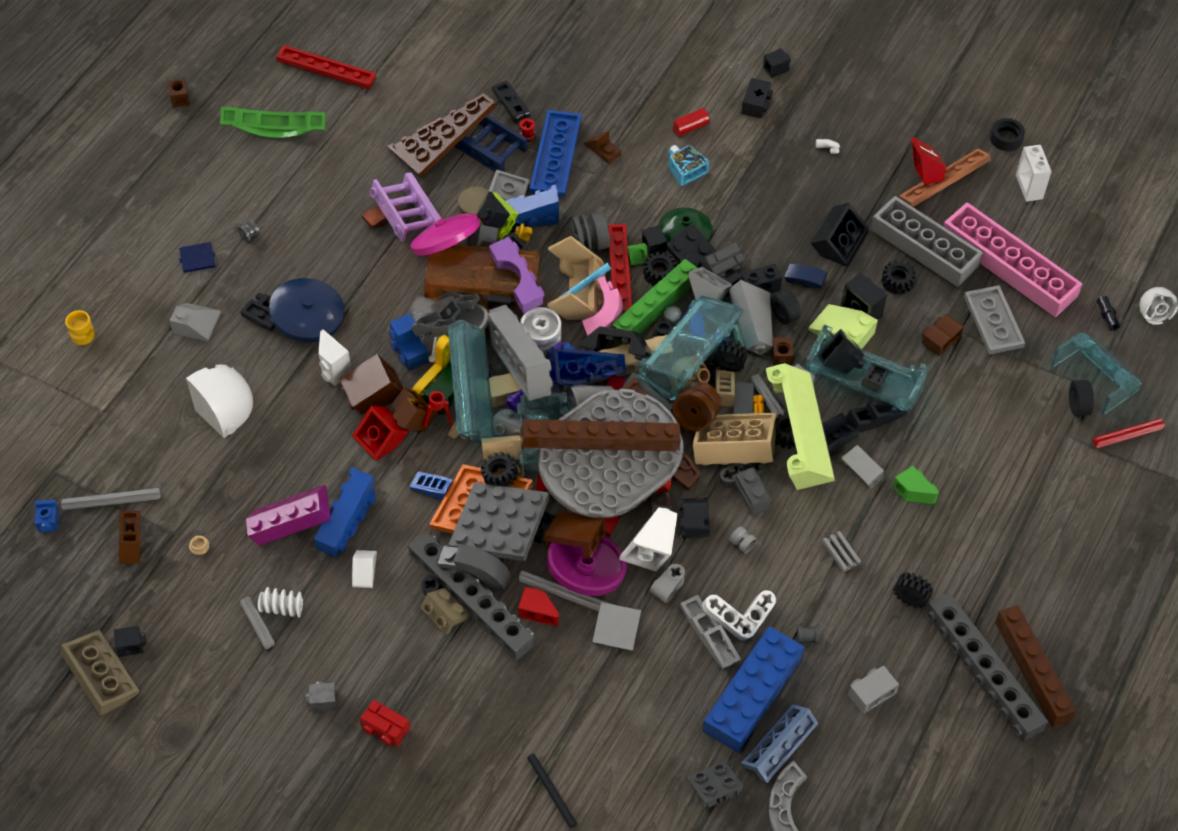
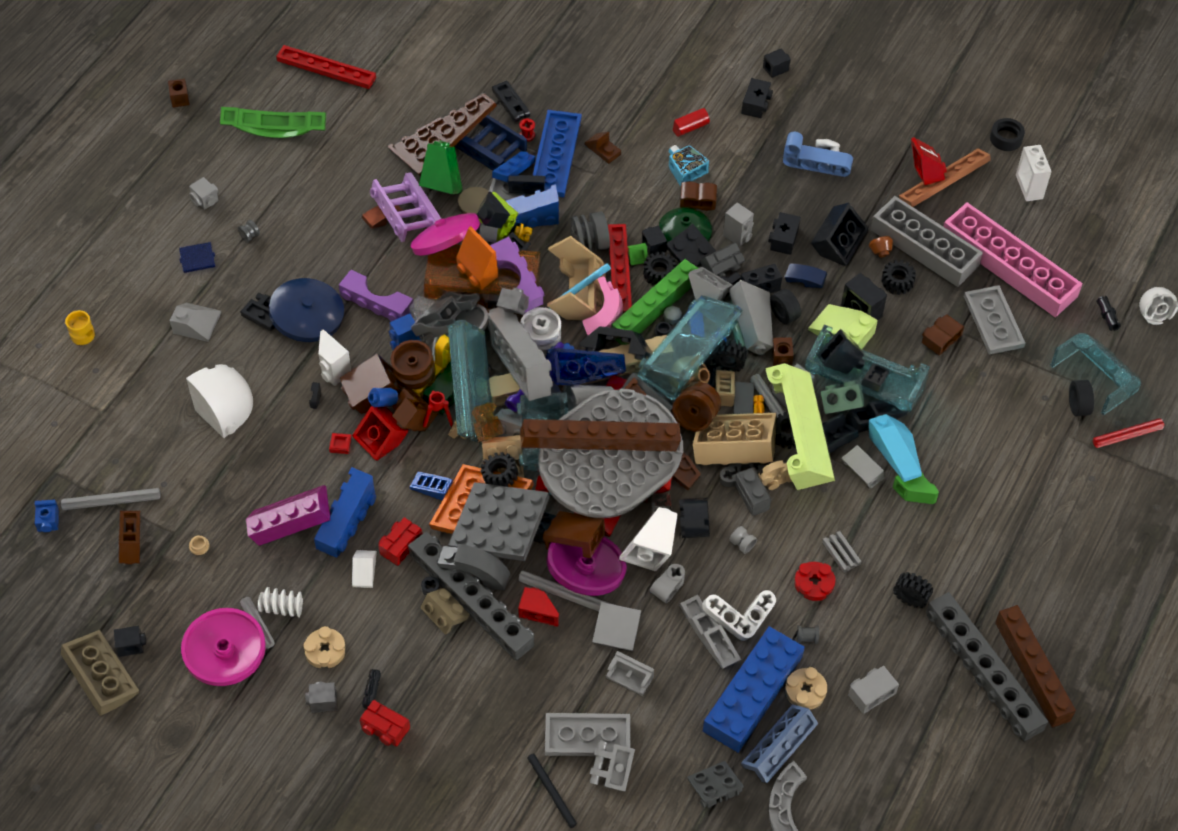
none -> dark pink dish [181,608,266,686]
none -> light grey brick [189,177,219,210]
none -> tan plate [304,626,346,668]
none -> black tile [309,382,322,409]
none -> red tile [329,433,352,454]
none -> medium lavender arch [339,270,414,321]
none -> black axle [362,669,381,709]
none -> blue brick [368,388,398,407]
none -> red brick [378,517,423,566]
none -> reddish brown wheel [390,340,436,389]
none -> green slope [419,141,463,194]
none -> orange slope [456,227,498,290]
none -> clear orange plate [472,402,503,443]
none -> blue plate [492,151,536,182]
none -> flat silver brick [496,287,529,315]
none -> black panel [508,175,545,194]
none -> light grey plate [545,713,630,756]
none -> light grey plate [590,741,635,791]
none -> light grey hinge [606,651,654,696]
none -> reddish brown brick [680,181,717,211]
none -> light grey brick [723,203,754,247]
none -> tan plate [758,460,792,490]
none -> black brick [768,212,801,255]
none -> medium blue beam [783,132,853,177]
none -> tan plate [785,667,827,709]
none -> red plate [794,562,835,601]
none -> sand green brick [821,381,865,414]
none -> dark orange cone [869,236,893,258]
none -> medium azure wedge [869,414,922,482]

